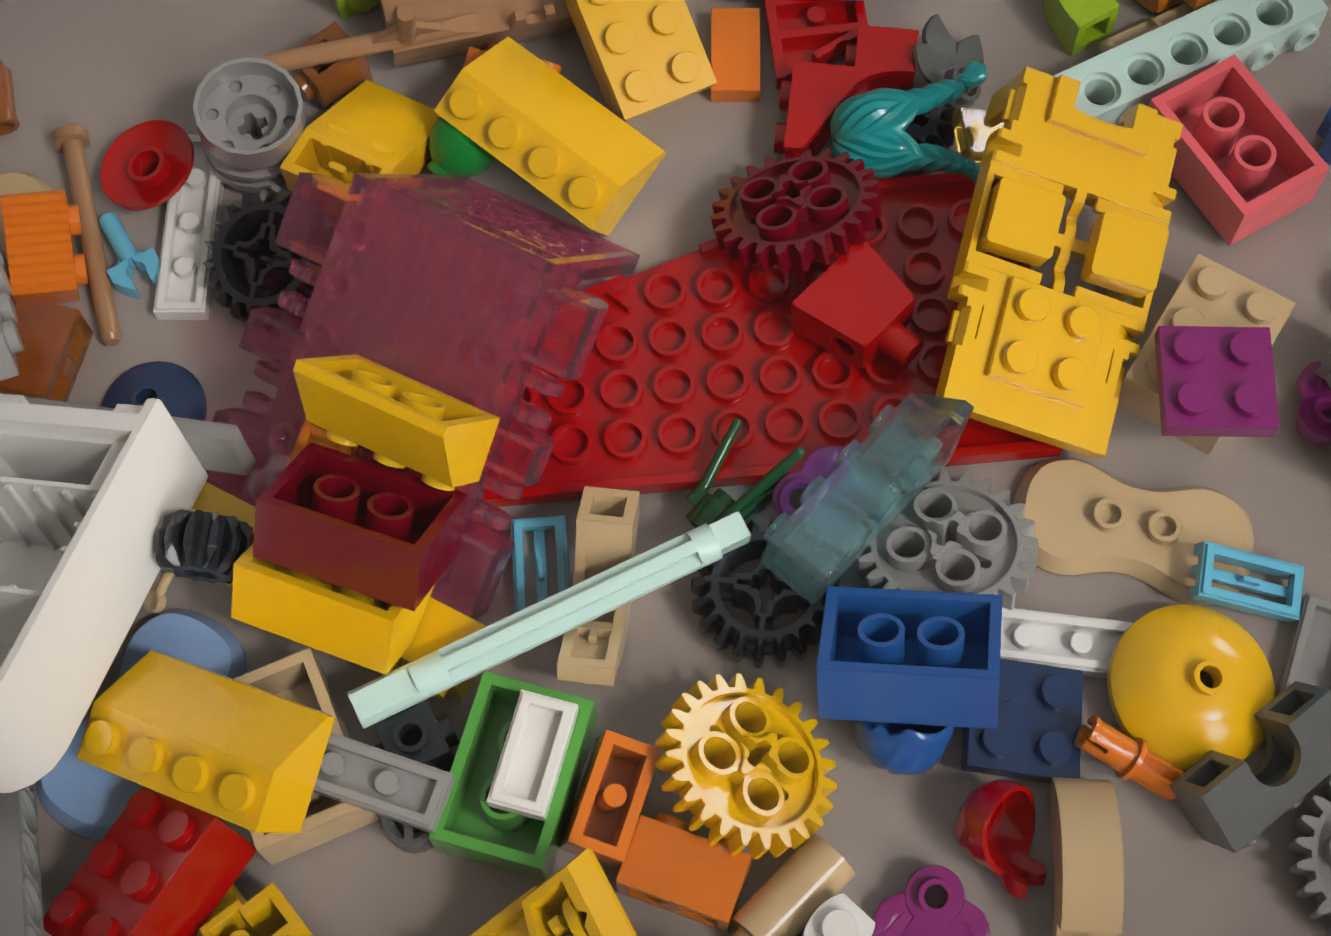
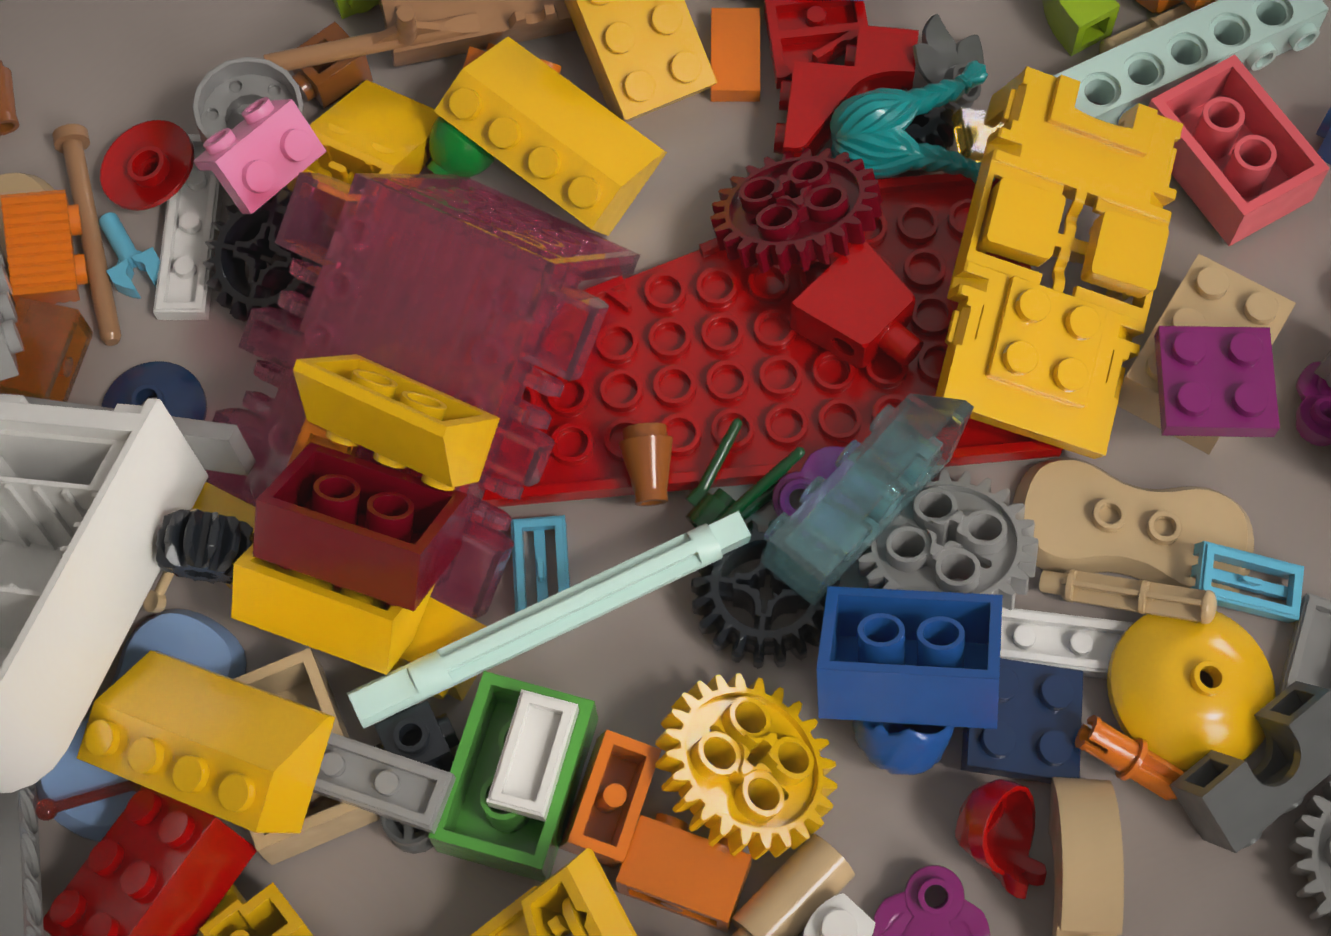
tan arch [557,486,640,686] -> none
none -> clear red hinge [35,780,142,821]
none -> bright pink bracket [193,97,326,214]
none -> dark orange cone [618,423,673,506]
none -> tan piece [1039,569,1217,624]

